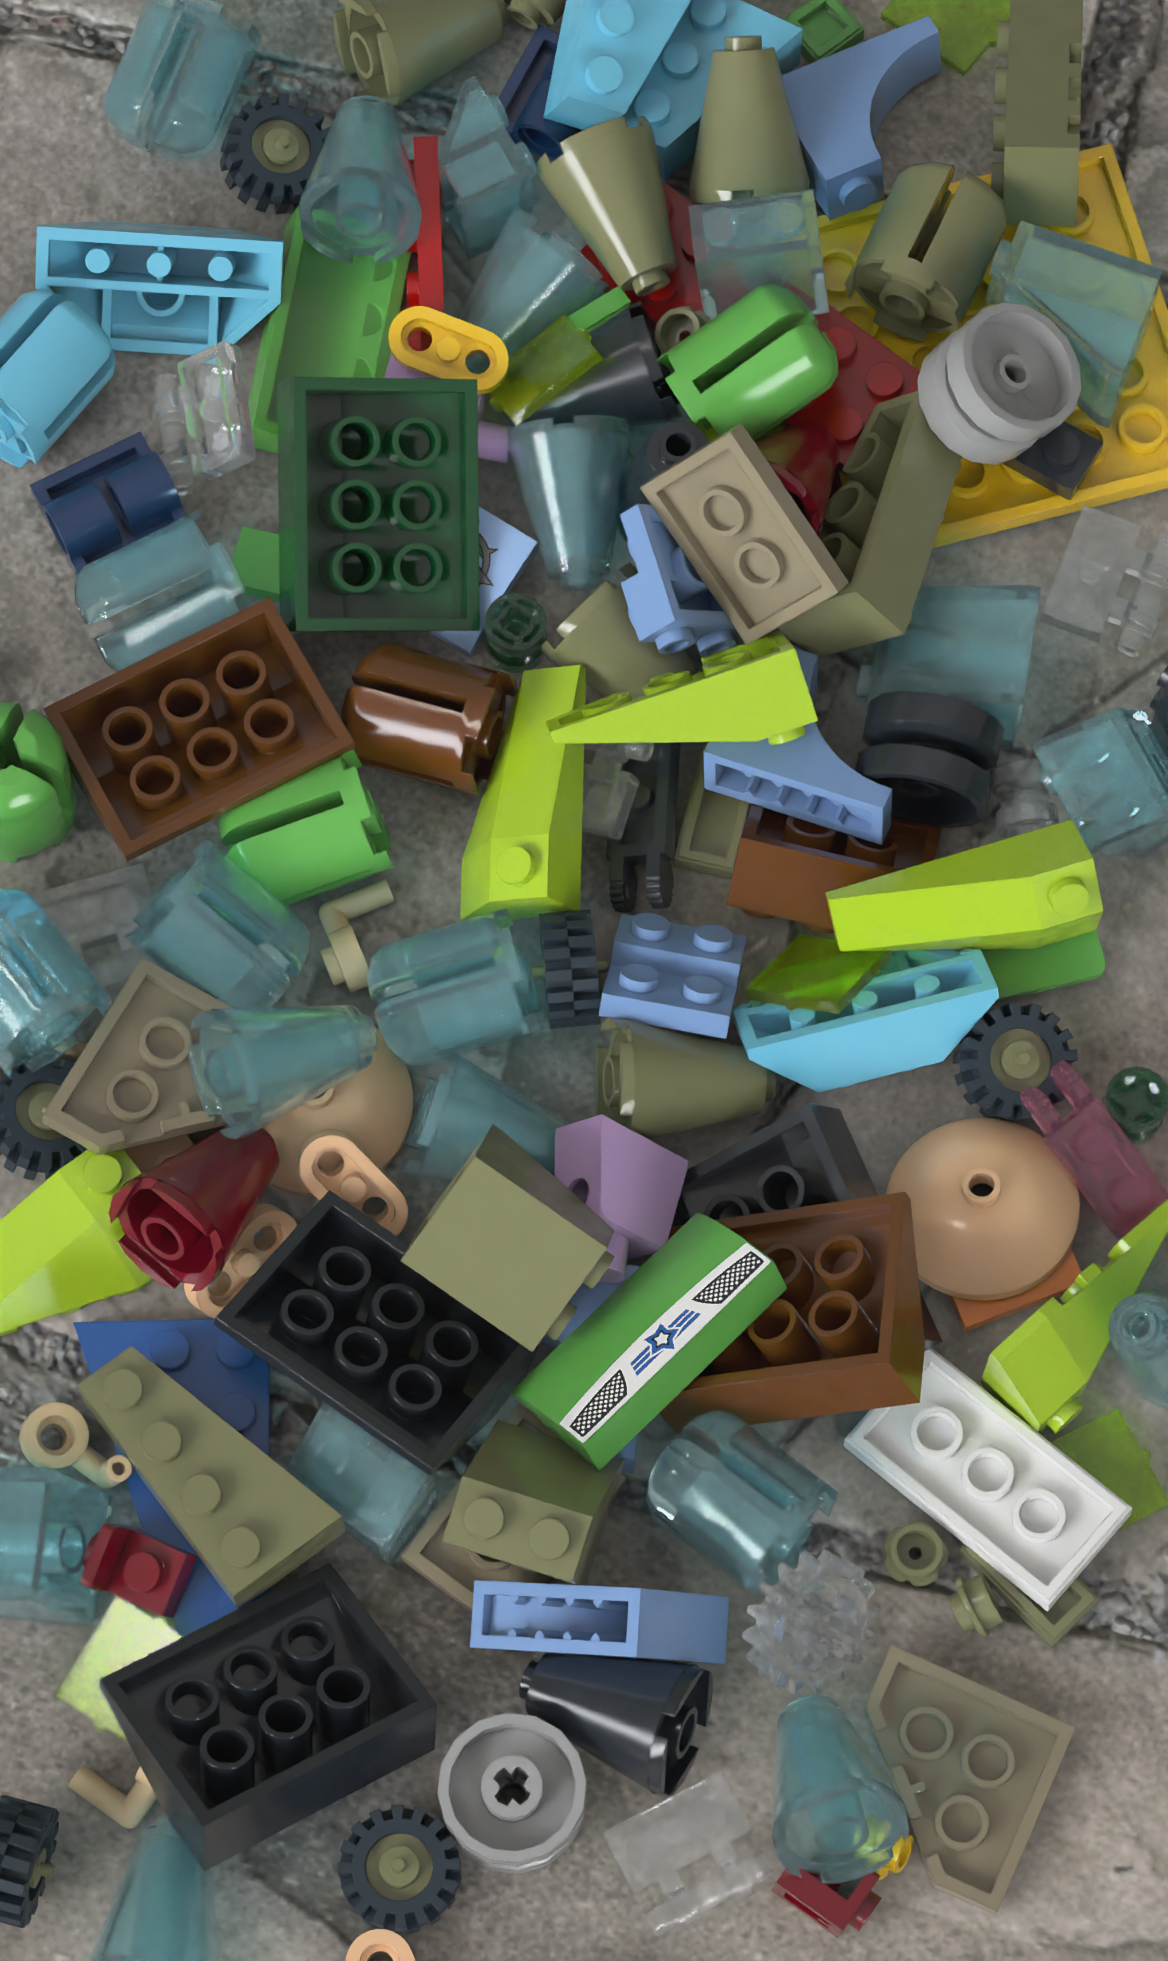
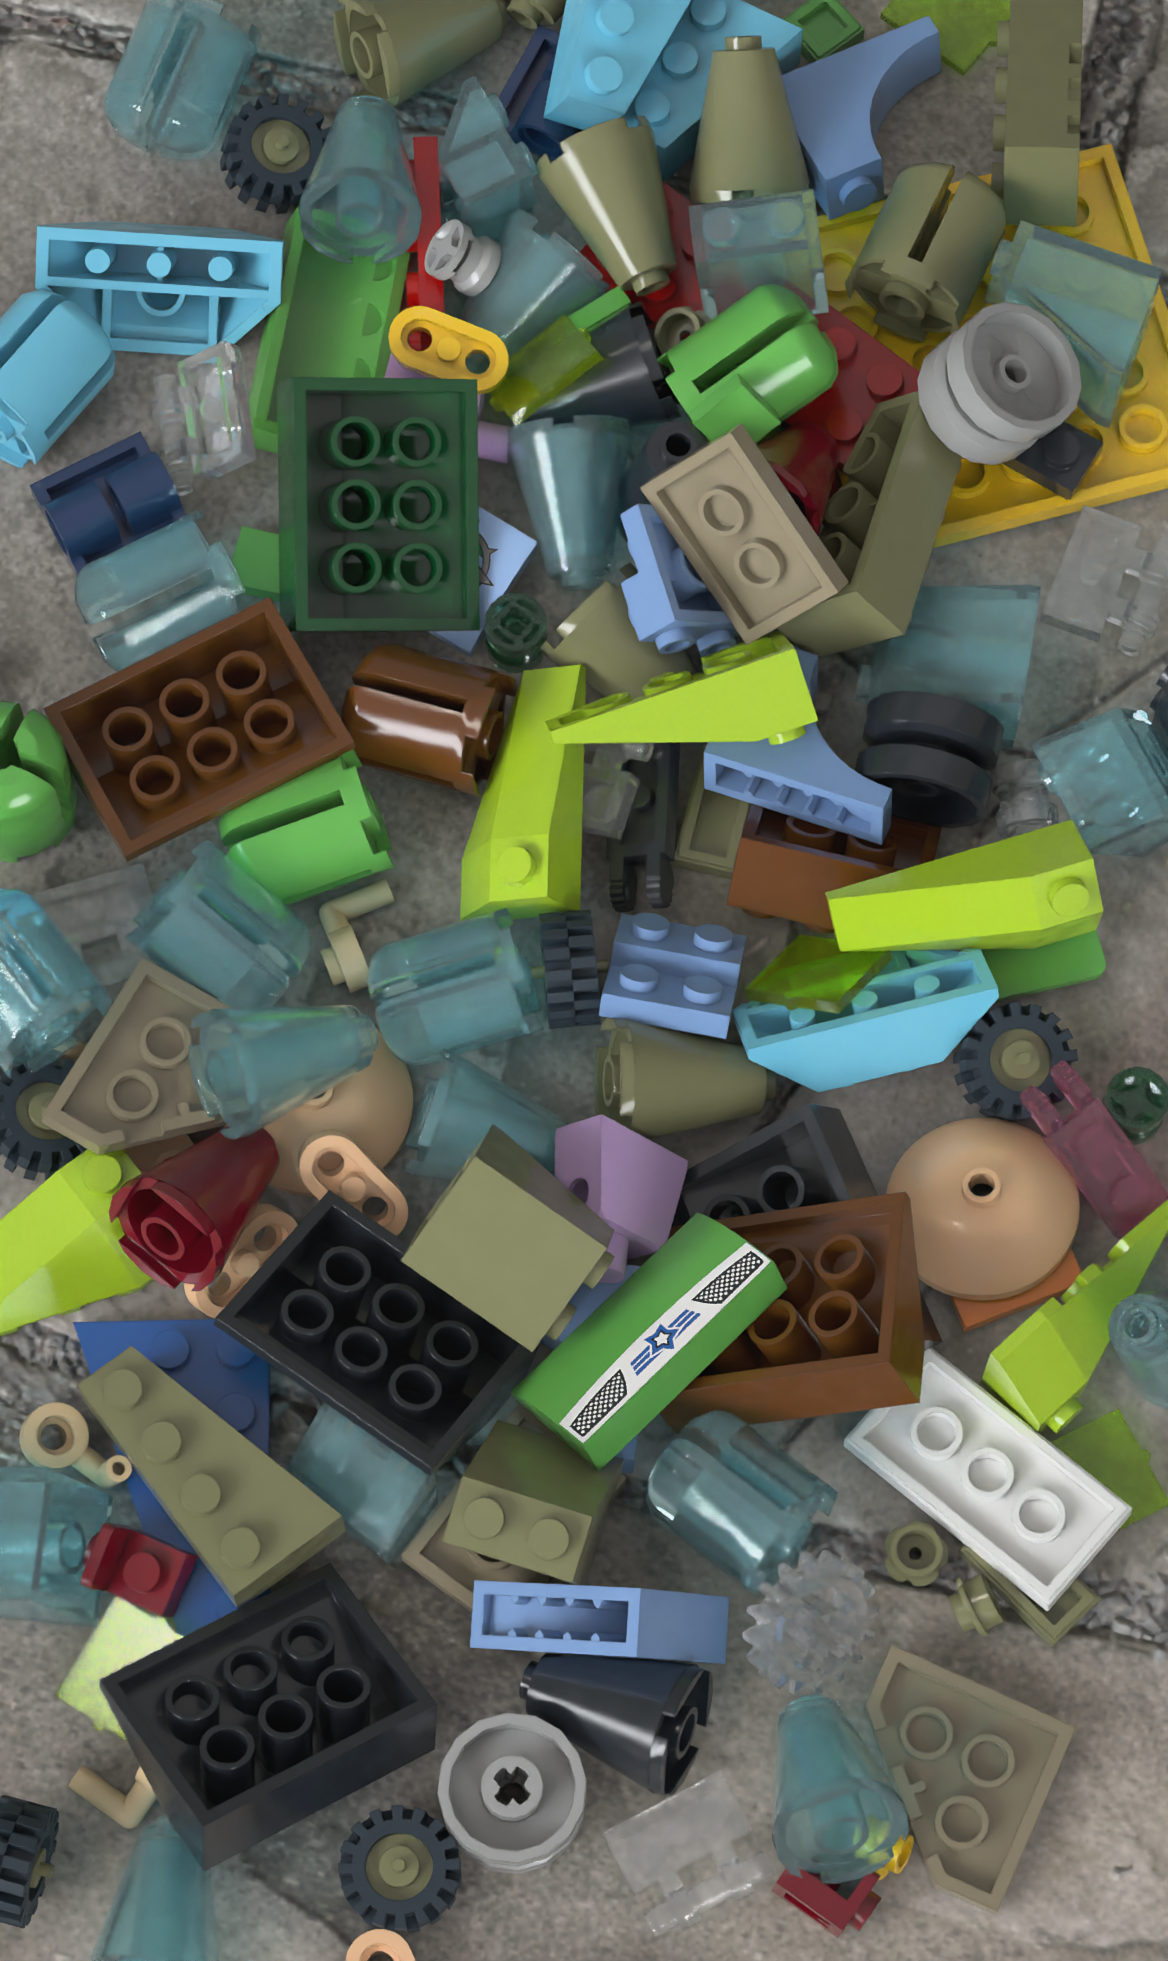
none -> light grey wheel [424,219,502,296]
none -> bright green tile [689,373,781,443]

